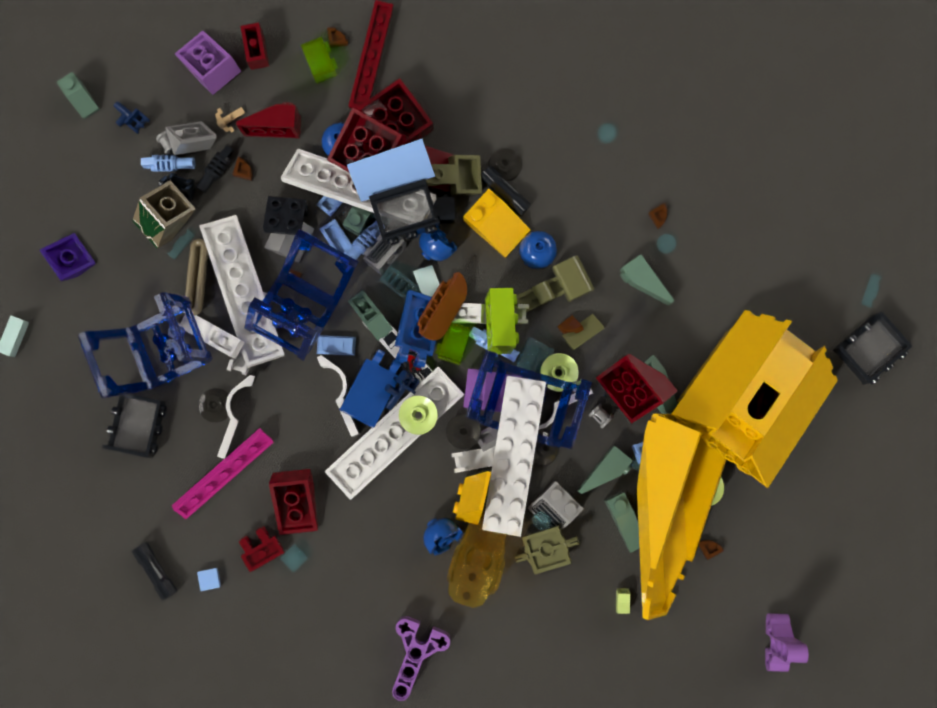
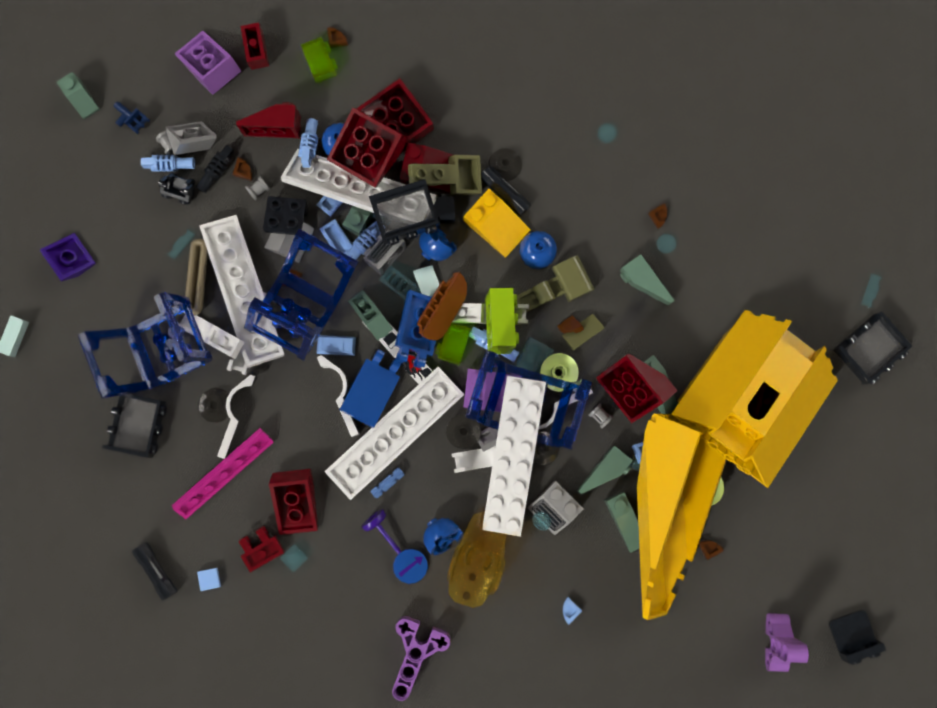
dark tan slope [132,180,196,249] -> none
tan piece [215,107,245,133] -> none
light blue slope [347,138,435,202] -> none
dark red plate [348,0,394,109] -> none
dark blue arm [385,370,420,410] -> none
yellowish green dish [399,396,438,435] -> none
yellow slope [453,471,491,525] -> none
olive plate [514,525,579,575] -> none
yellowish green piece [616,588,630,614] -> none
none -> light grey bush [245,176,270,201]
none -> light blue hinge [298,118,318,168]
none -> piece [361,509,428,584]
none -> medium blue axle [371,468,405,498]
none -> light blue tile [562,597,582,625]
none -> black bracket [828,610,887,665]

